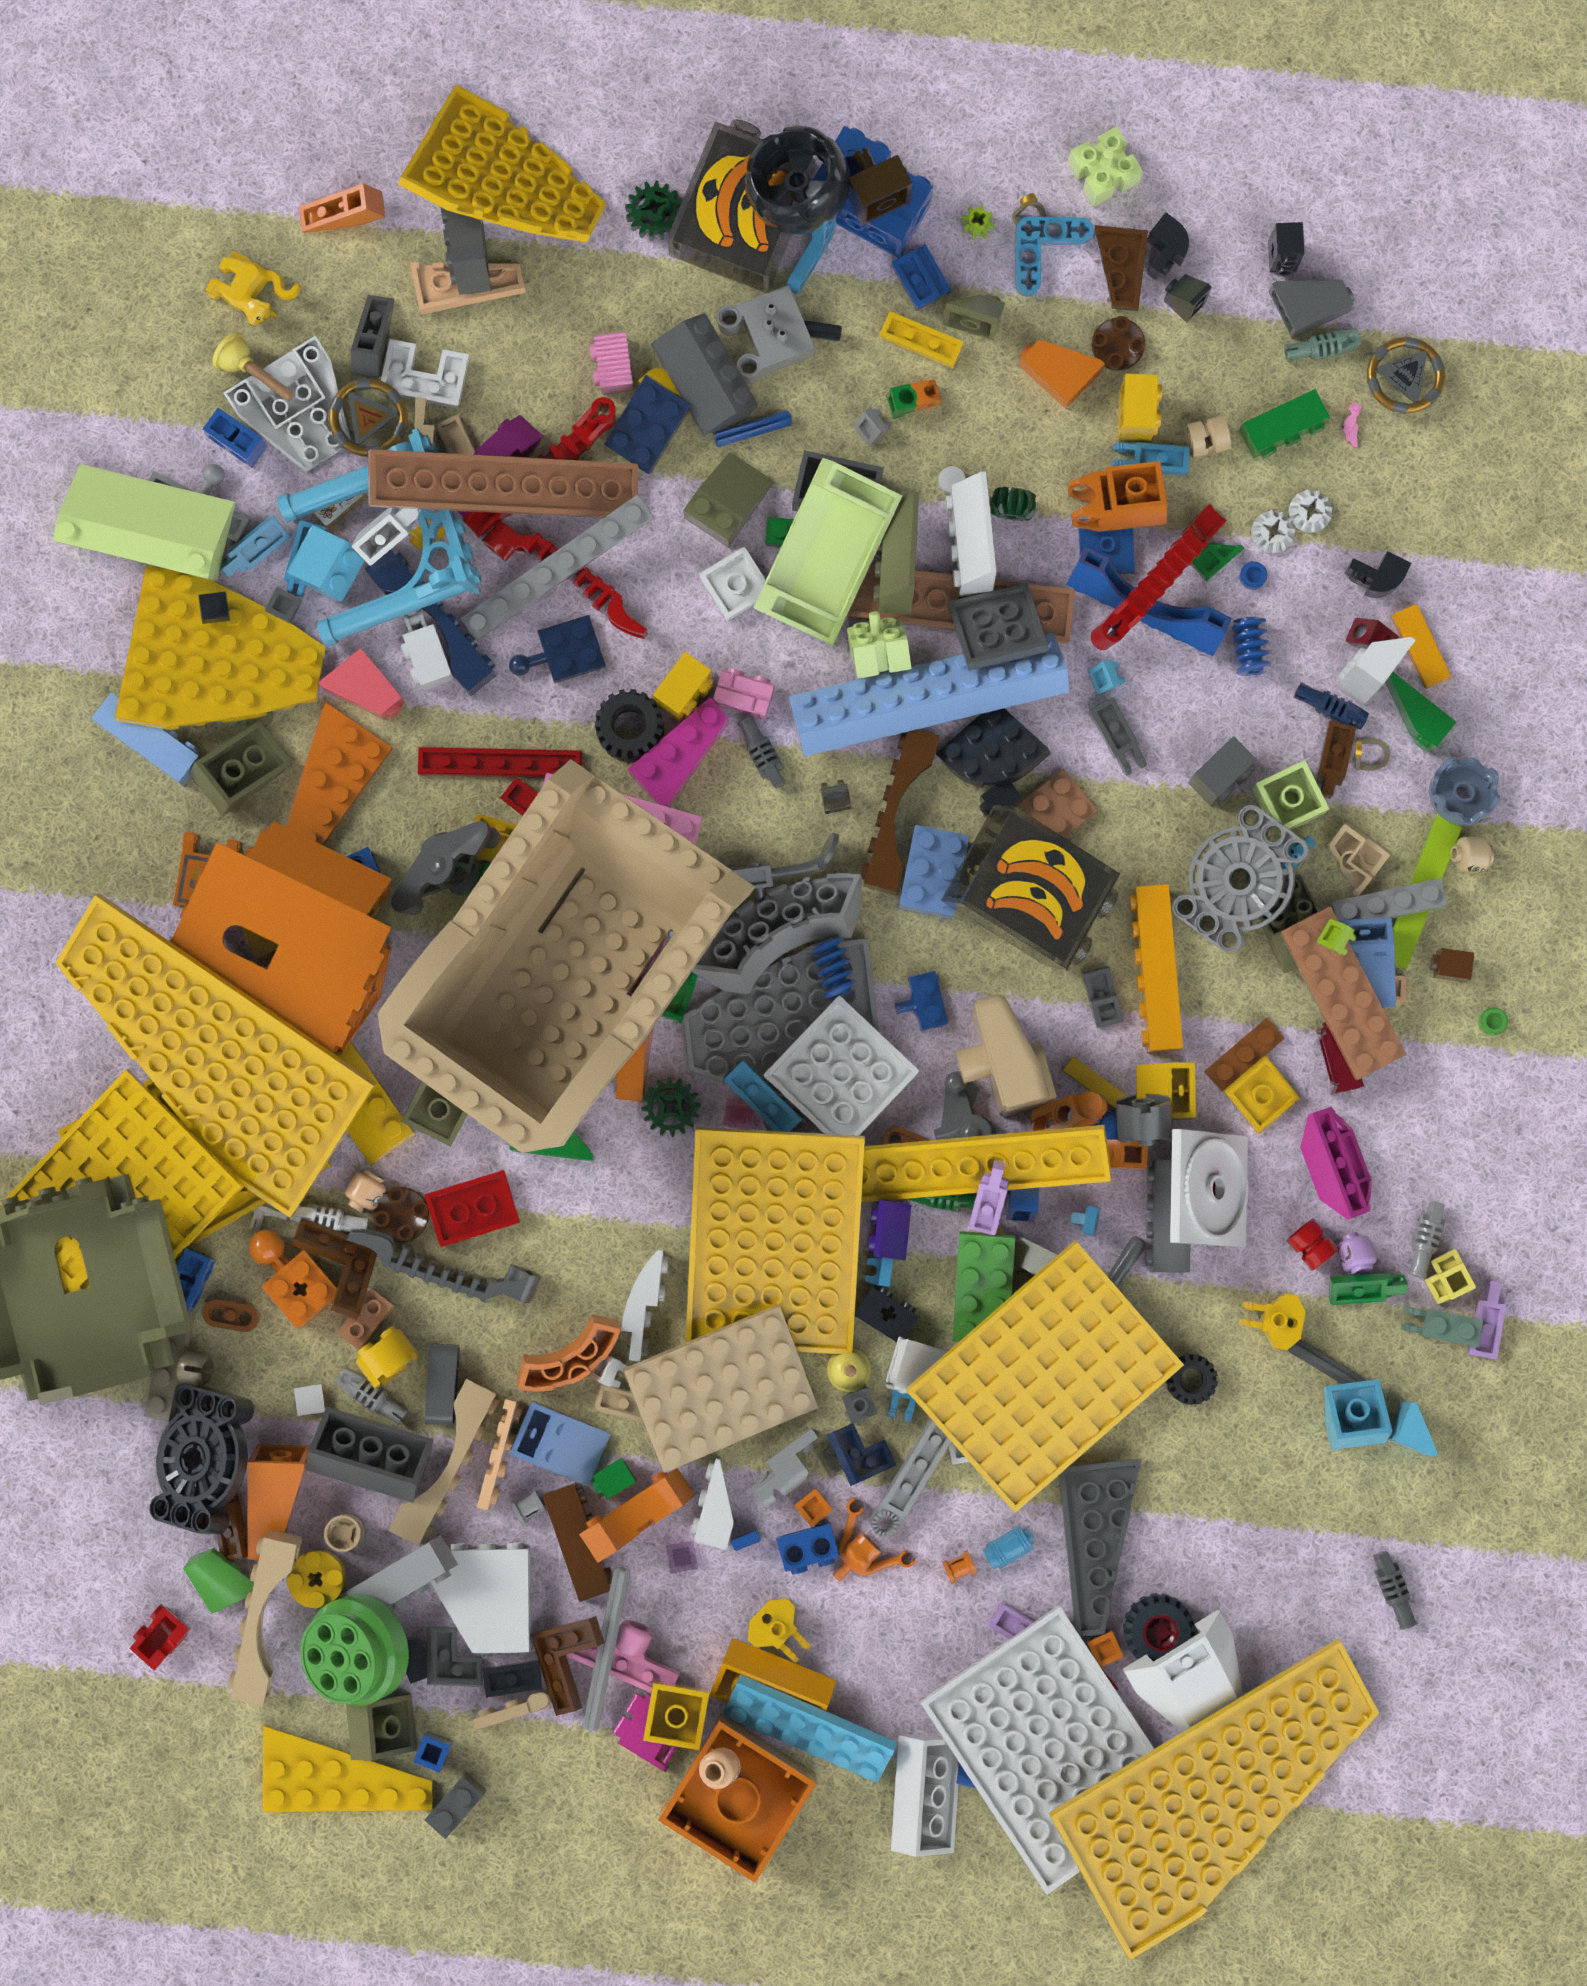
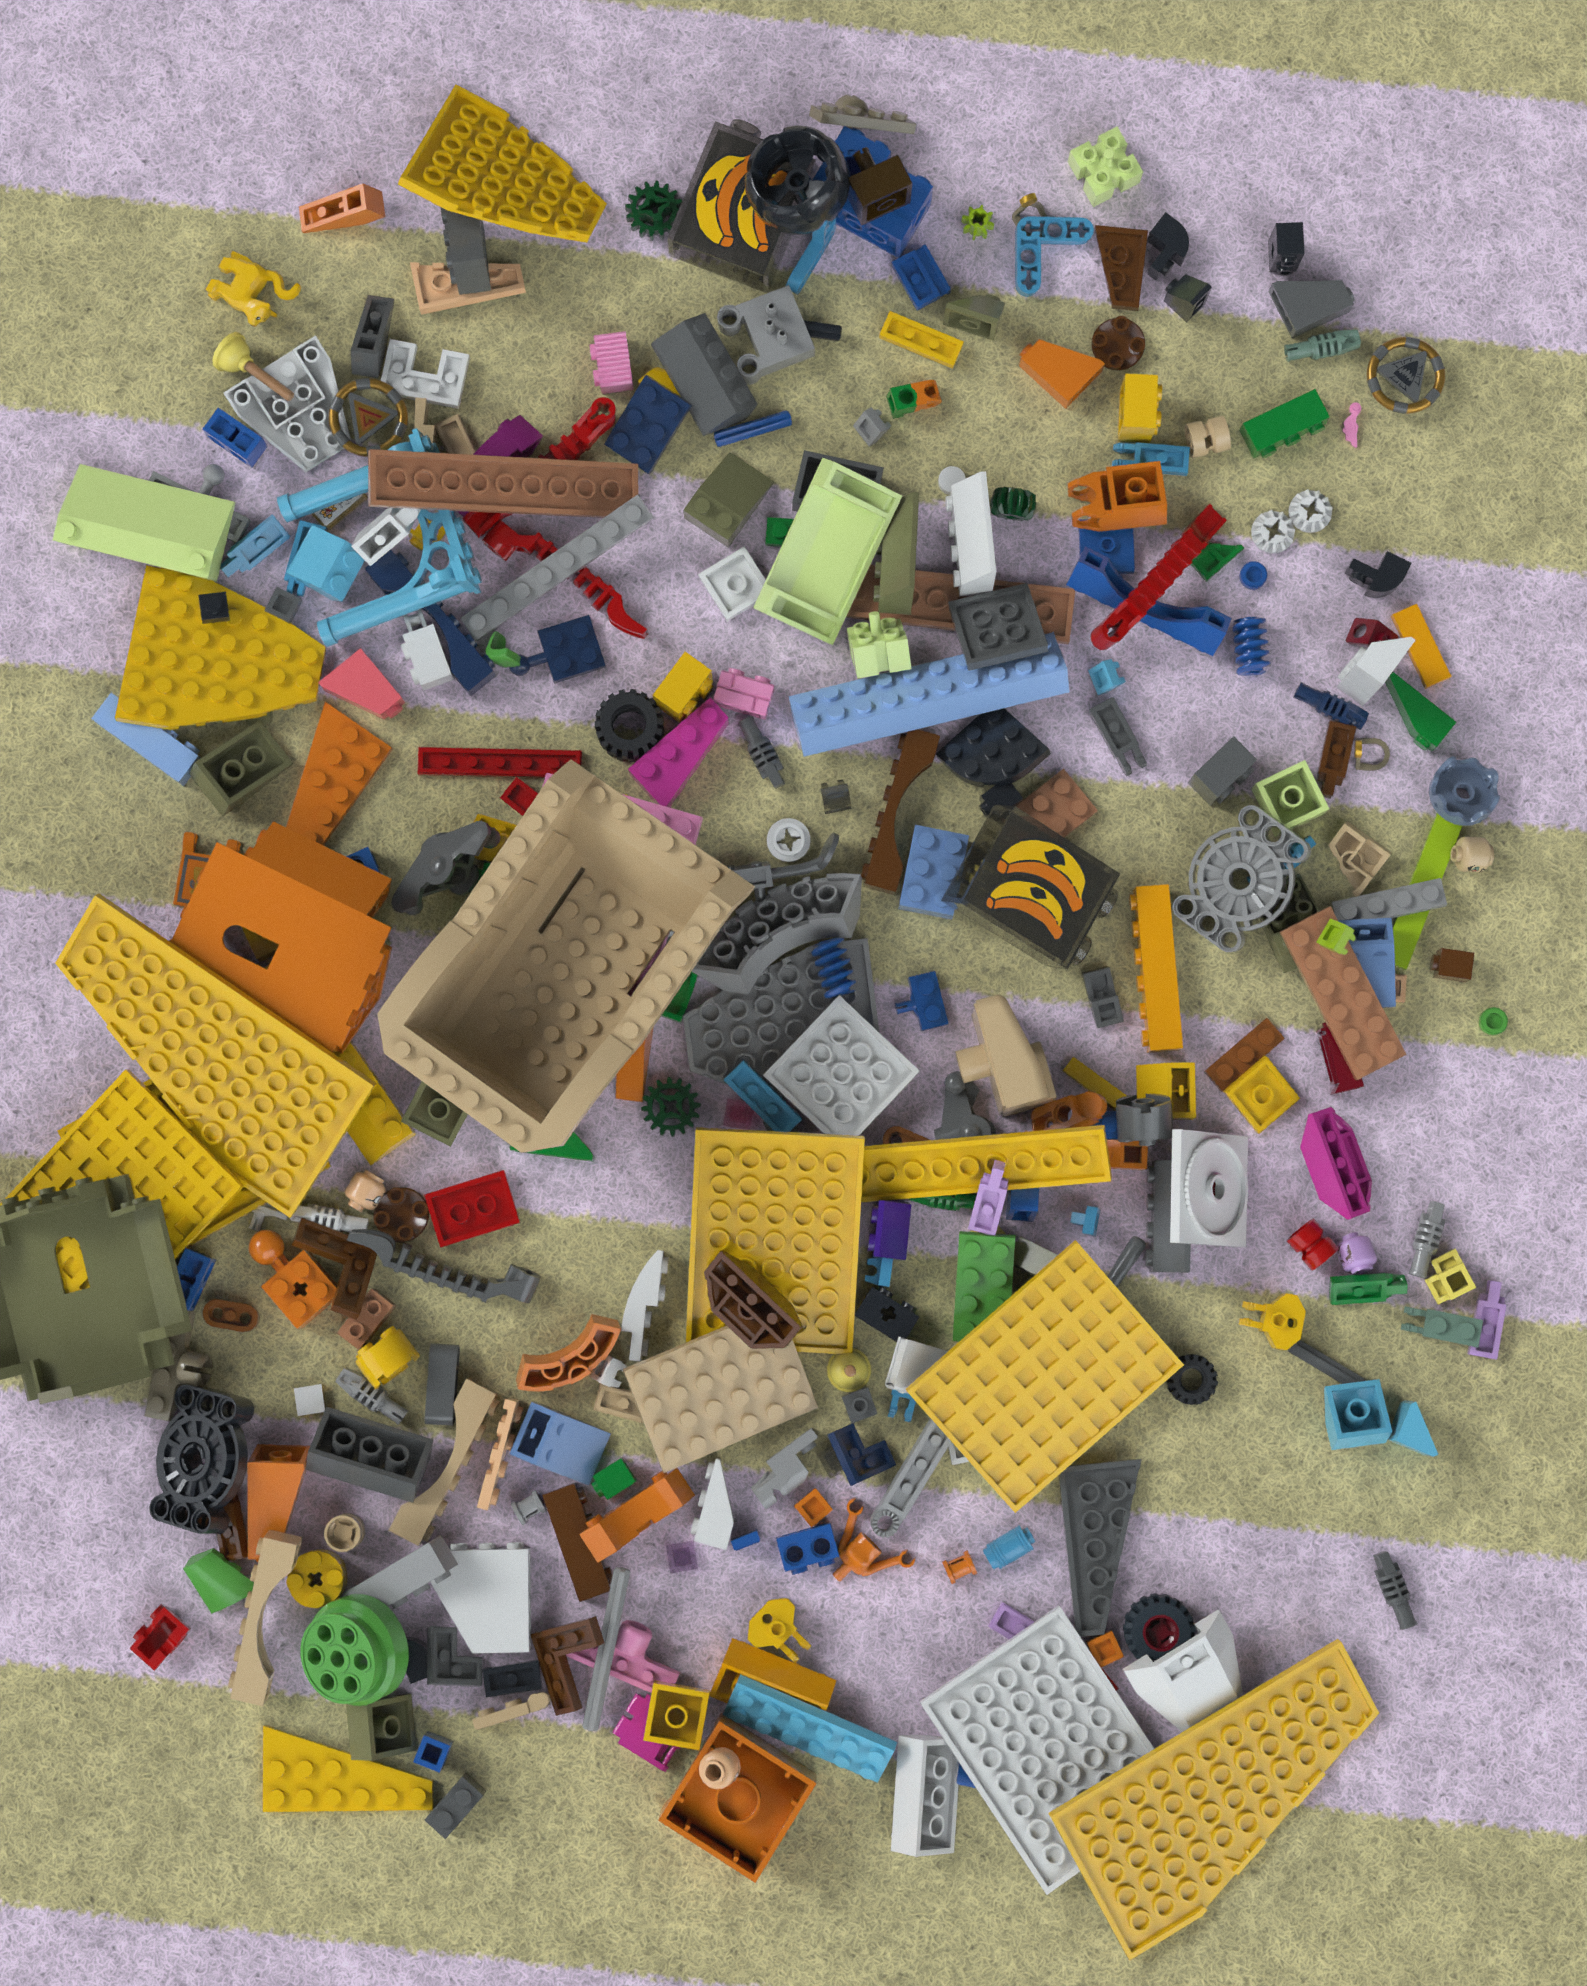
none -> bright green hair [485,631,521,668]
none -> reddish brown wedge [704,1251,803,1349]
none -> white gear [767,818,810,862]
none -> dark tan plate [809,94,917,134]

